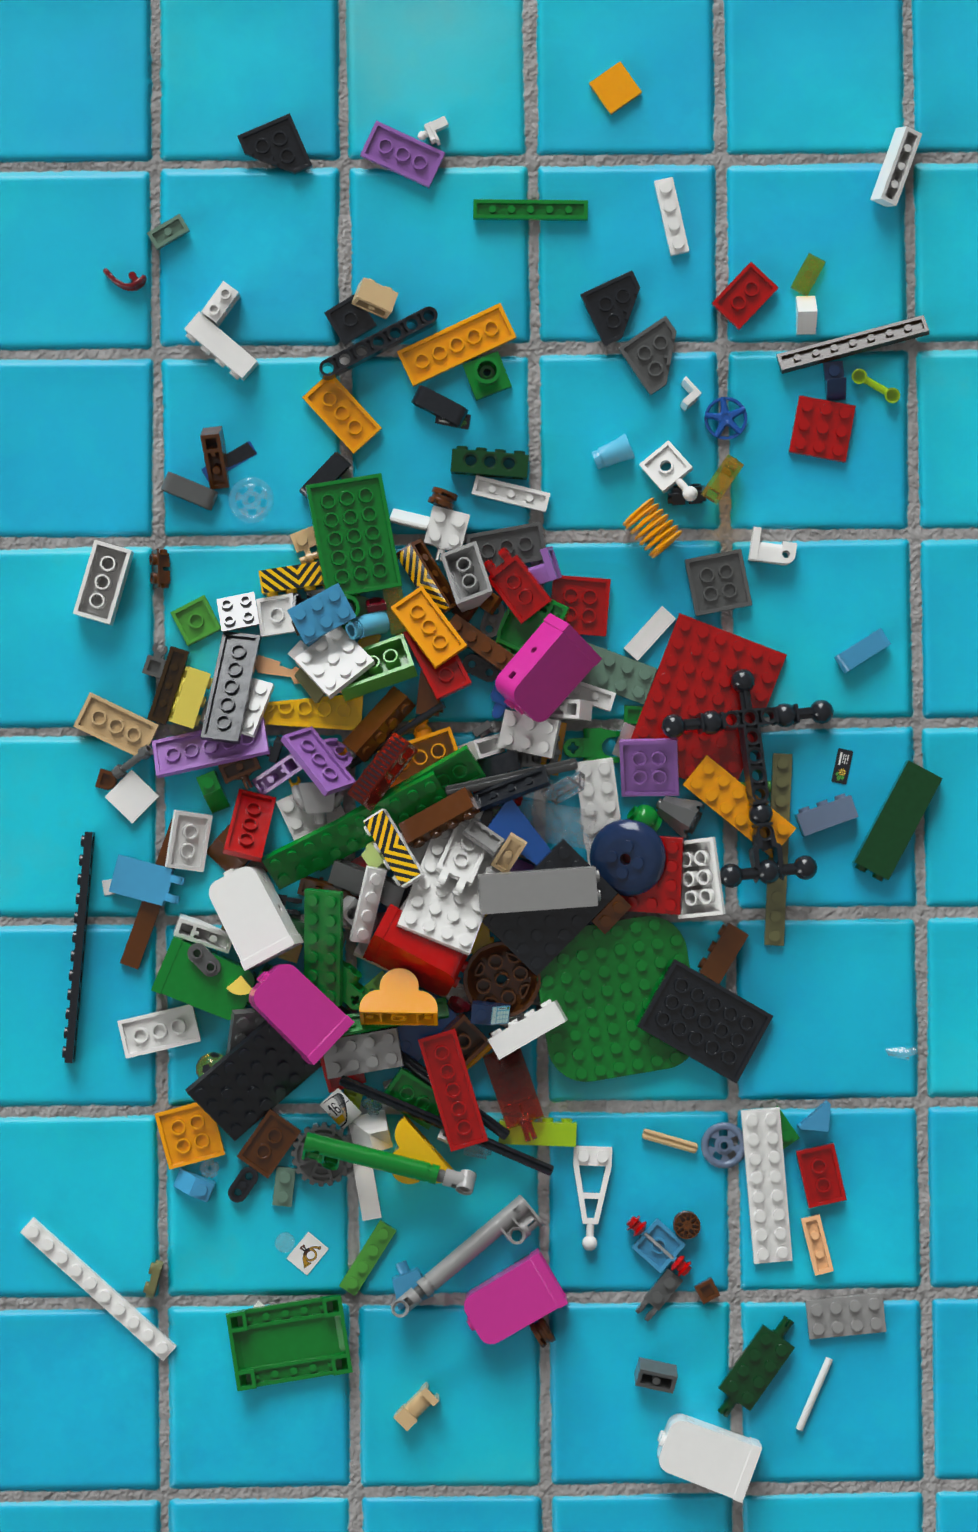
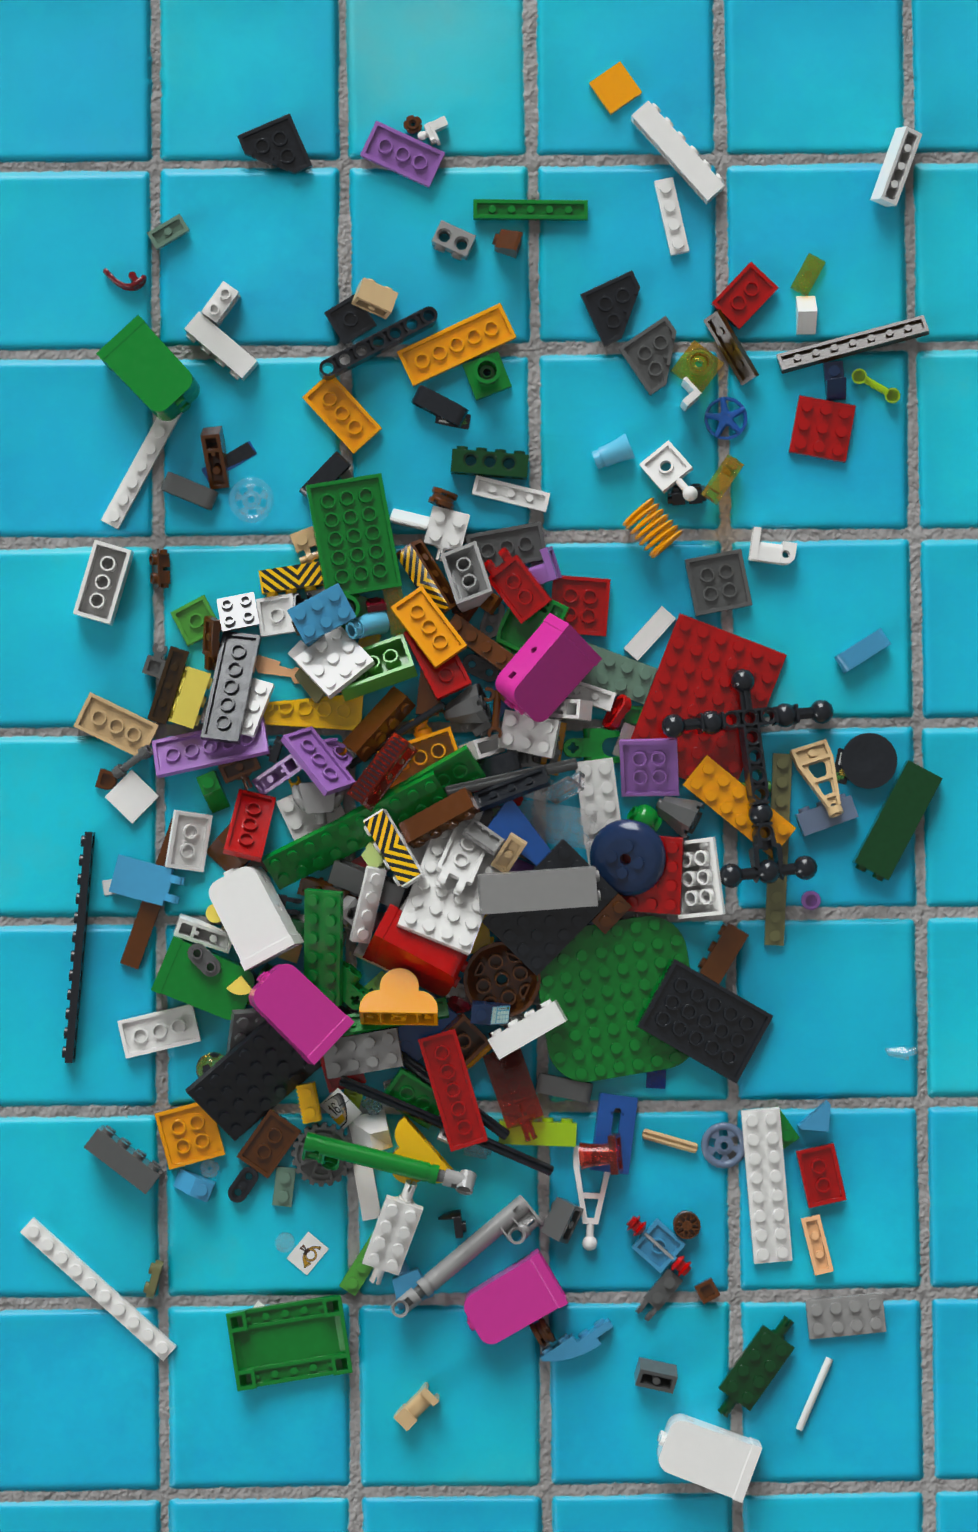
none -> dark grey brick [84,1125,164,1194]
none -> green piece [96,314,200,421]
none -> white plate [101,412,182,530]
none -> reddish brown hinge [202,616,221,670]
none -> light yellow tile [206,904,221,923]
none -> yellow brick [296,1081,322,1124]
none -> white plate [362,1180,424,1285]
none -> reddish brown plate [404,115,422,134]
none -> light grey brick [432,220,476,261]
none -> black plate [438,1209,467,1238]
none -> dark grey cone [443,683,492,724]
none -> reddish brown bar [484,687,506,738]
none -> reddish brown slope [492,229,523,259]
none -> dark grey beam [535,1073,593,1103]
none -> dark azure slope [540,1318,613,1361]
none -> dark grey brick [541,1197,584,1244]
none -> clear red plant [579,1133,623,1175]
none -> blue piece [589,1093,638,1175]
none -> red plate [602,694,632,730]
none -> white brick [631,100,725,205]
none -> clear blue tile [646,1069,666,1089]
none -> clear yellow plant [671,340,724,393]
none -> dark brown plate [703,309,759,386]
none -> tan plate [790,739,844,818]
none -> medium lavender tile [801,891,821,910]
none -> black piece [841,733,897,789]

